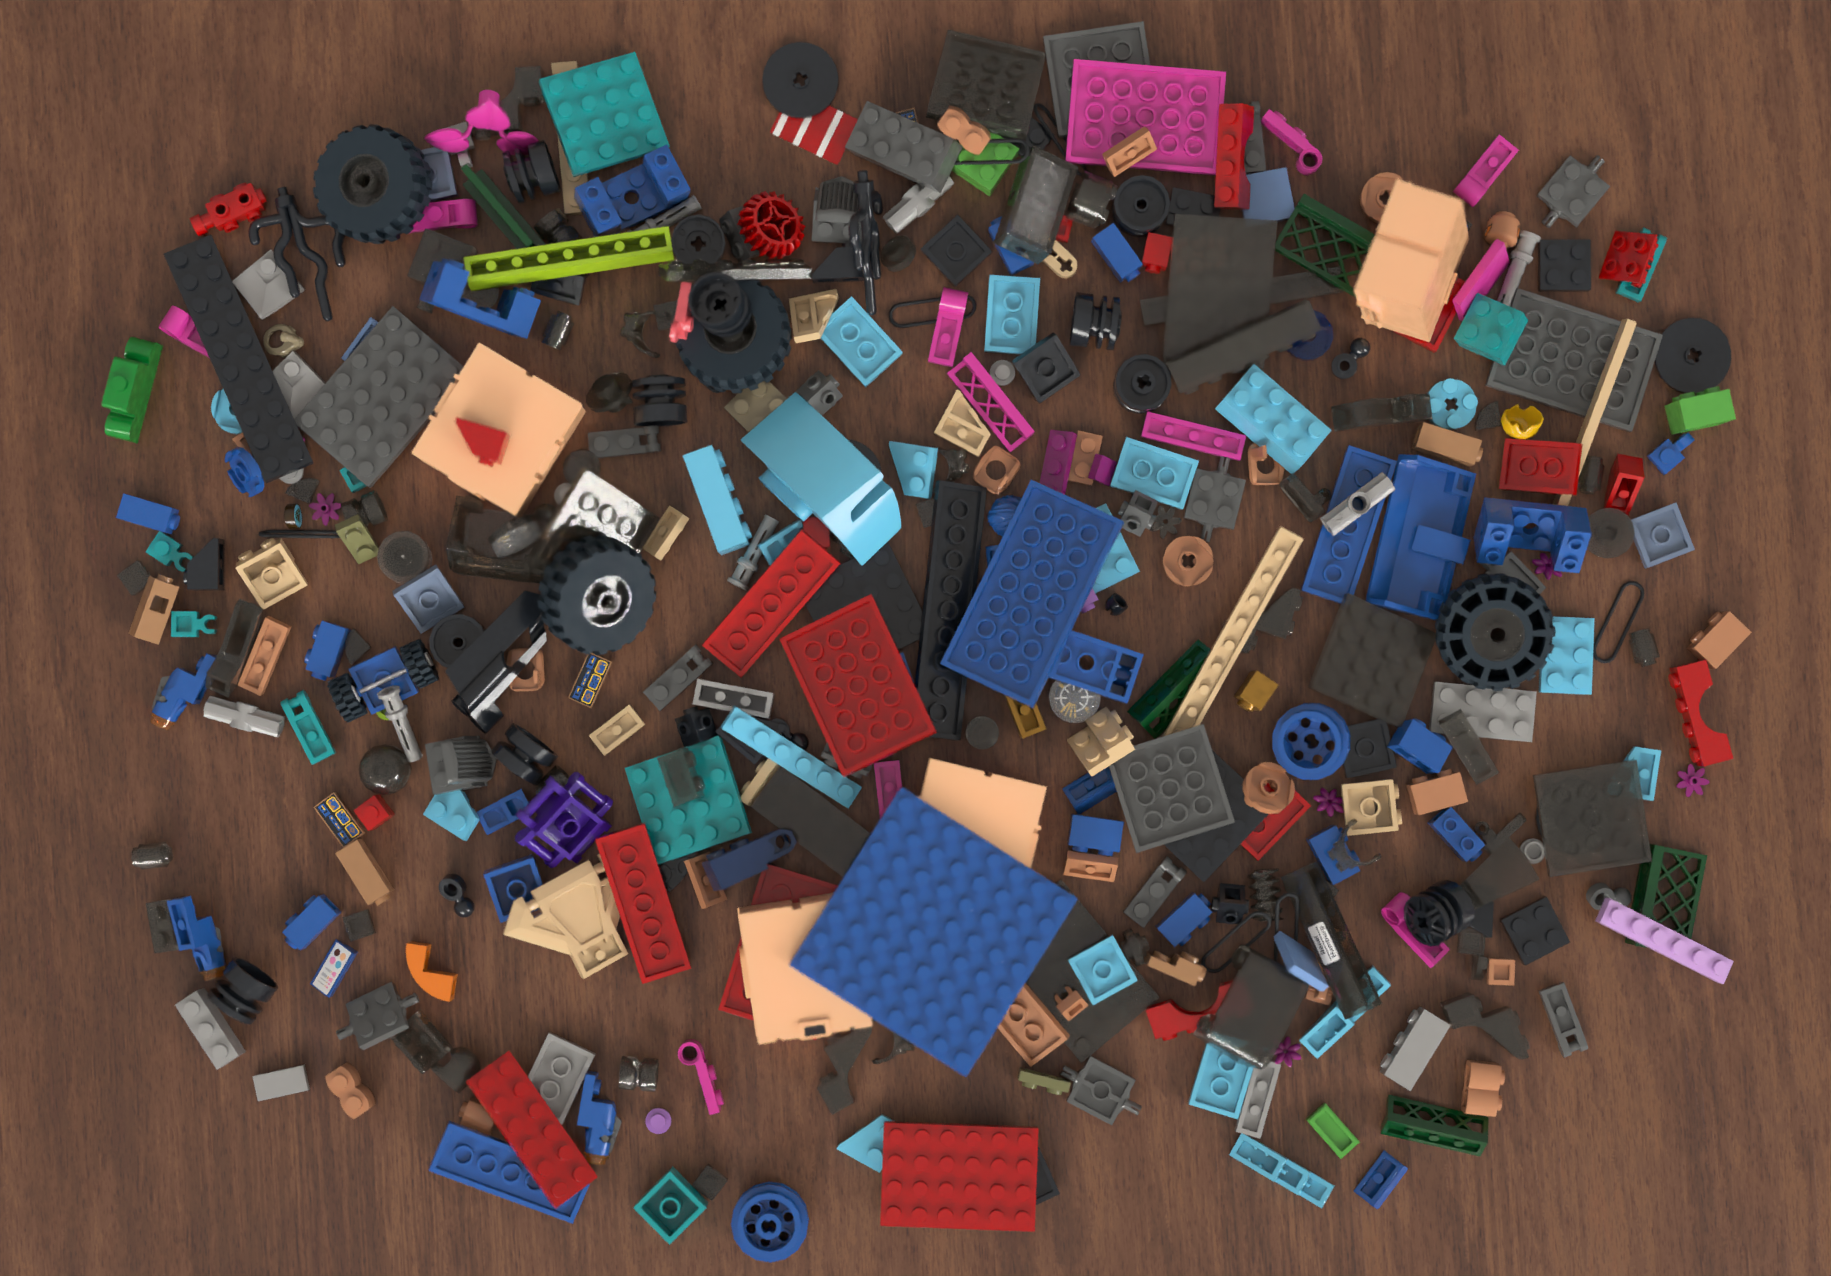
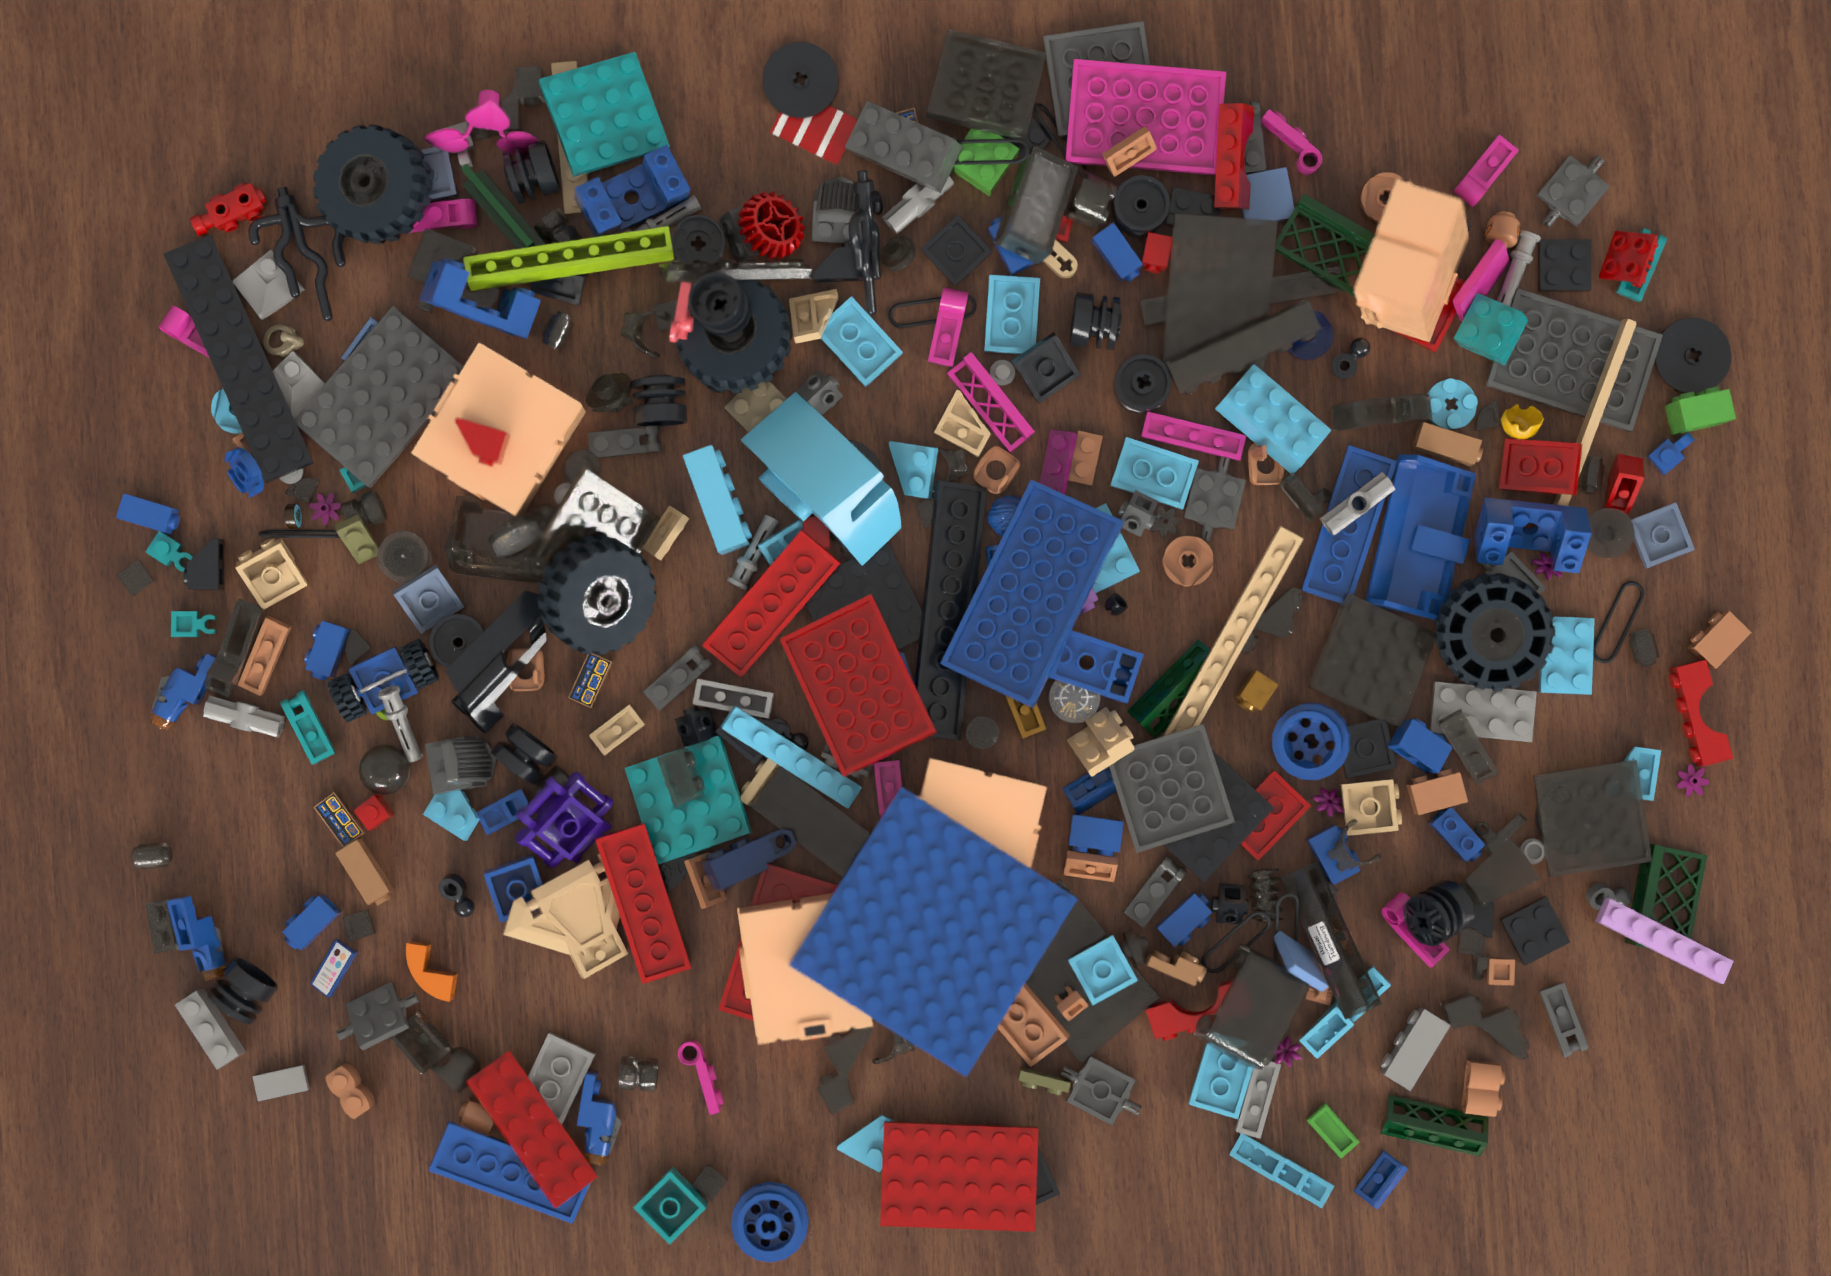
green brick [102,337,163,443] -> none
medium nougat brick [128,574,179,645] -> none
medium lavender plate [646,1108,671,1134] -> none
nougat brick [938,106,991,155] -> none
magenta tile [1088,454,1117,486] -> none
nougat plate [1243,762,1295,814] -> none

